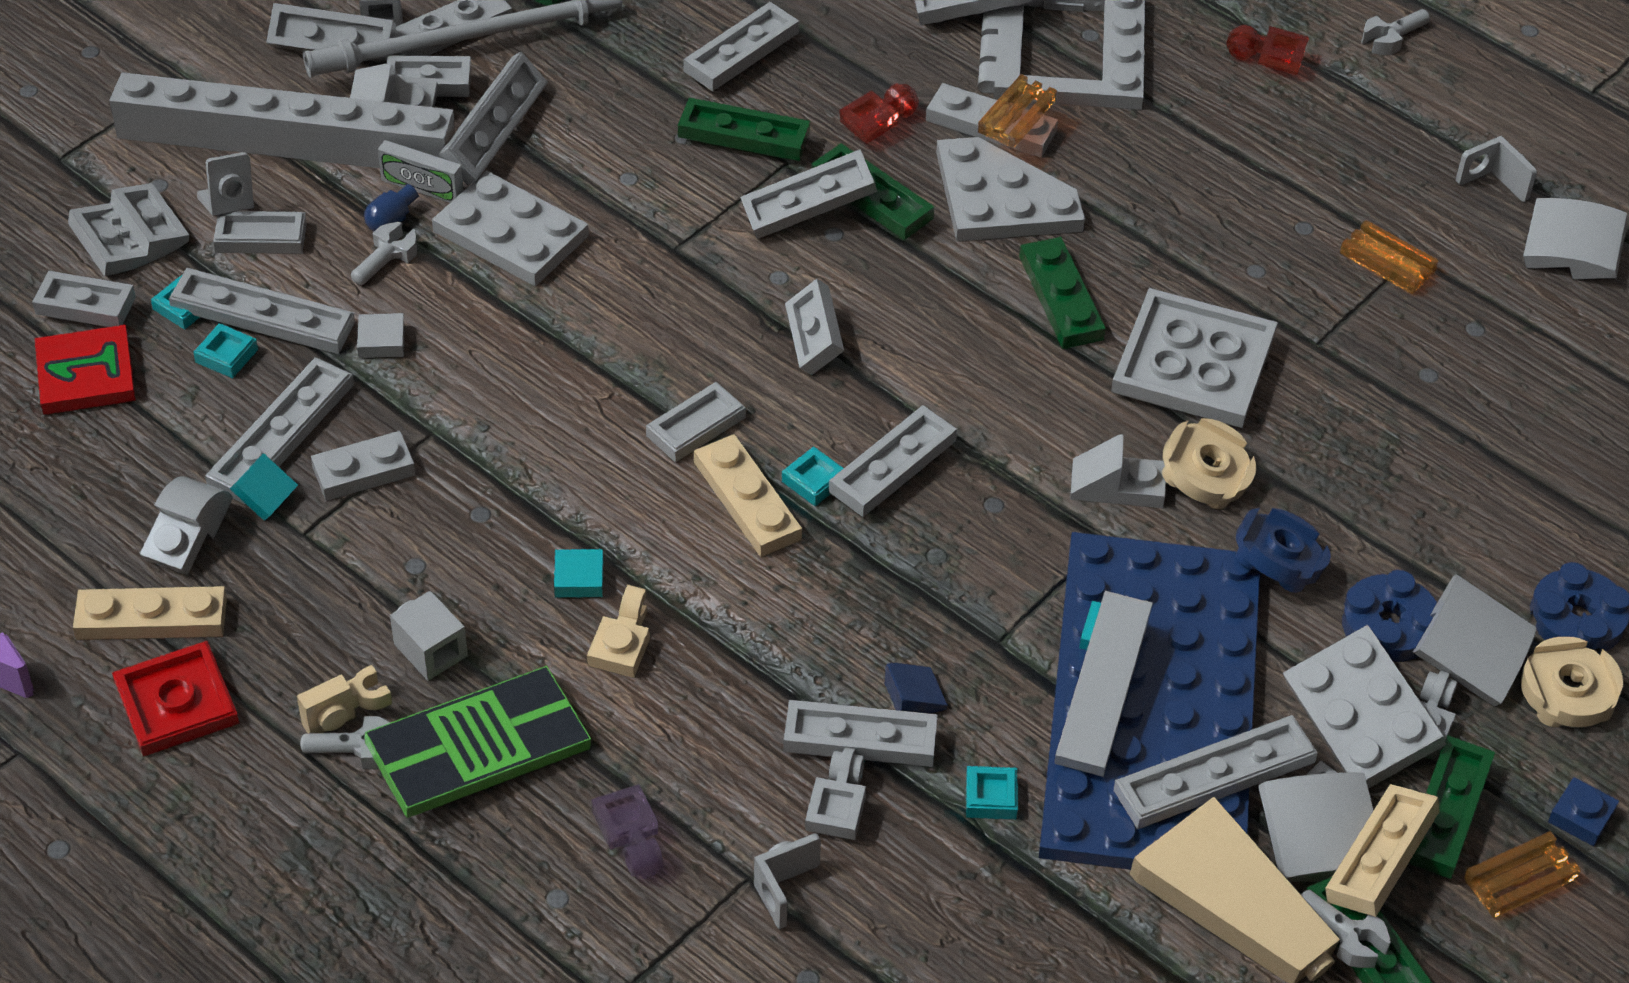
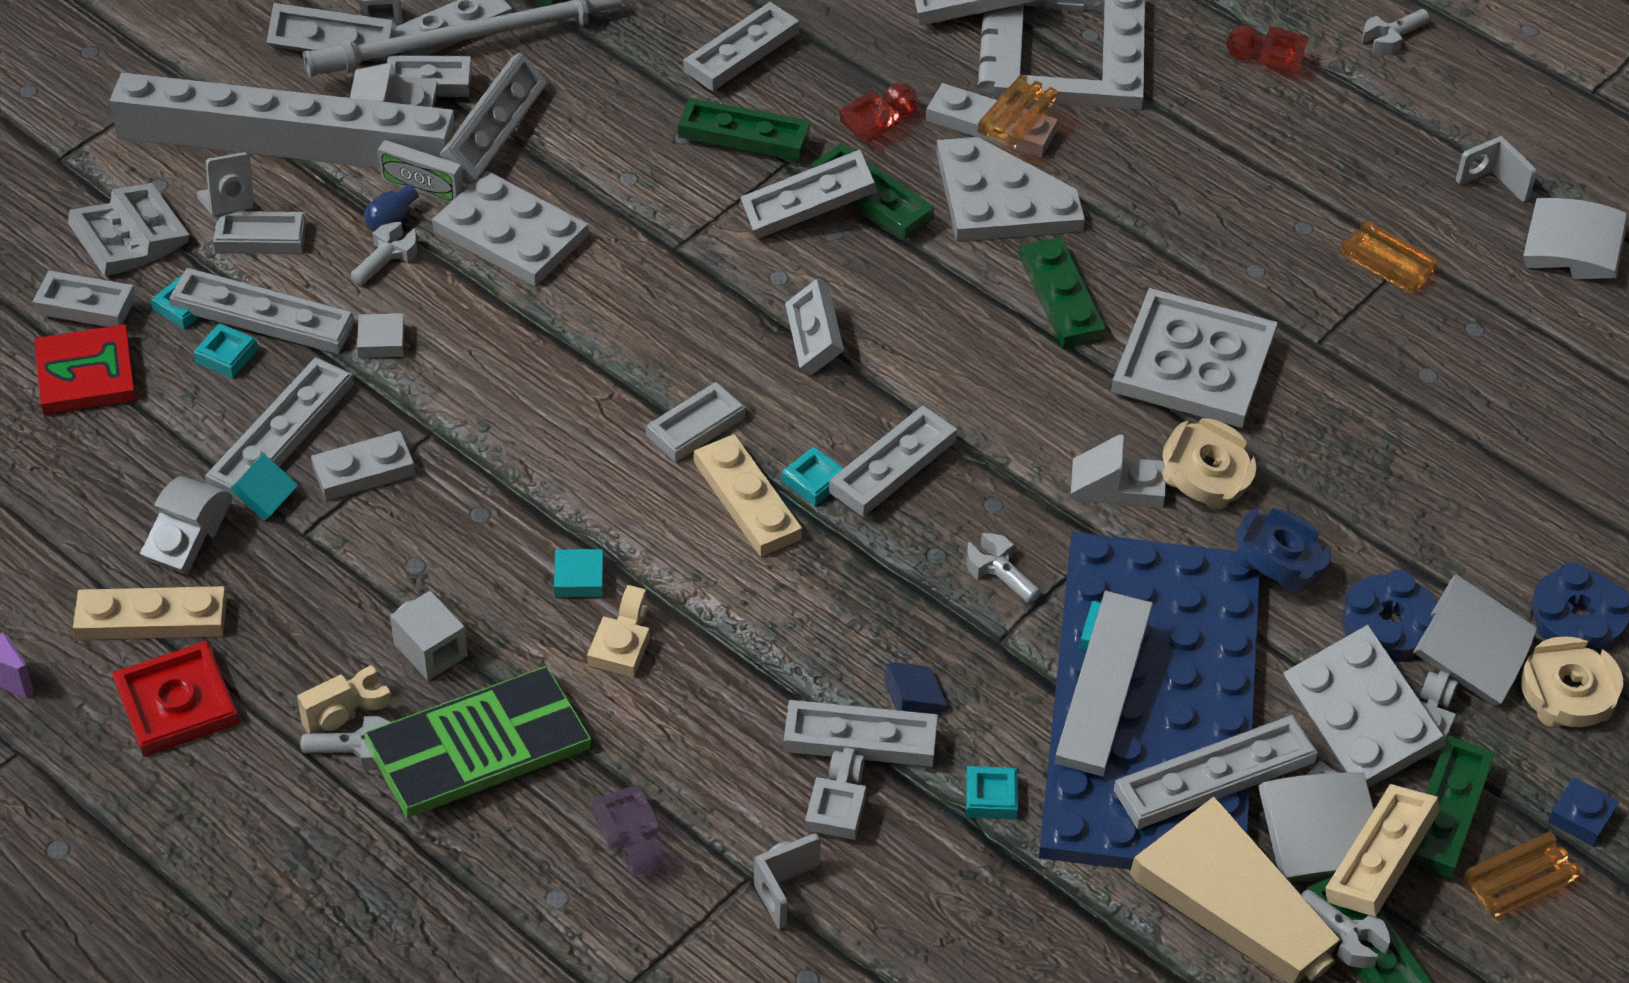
none -> light grey bar [966,533,1041,604]

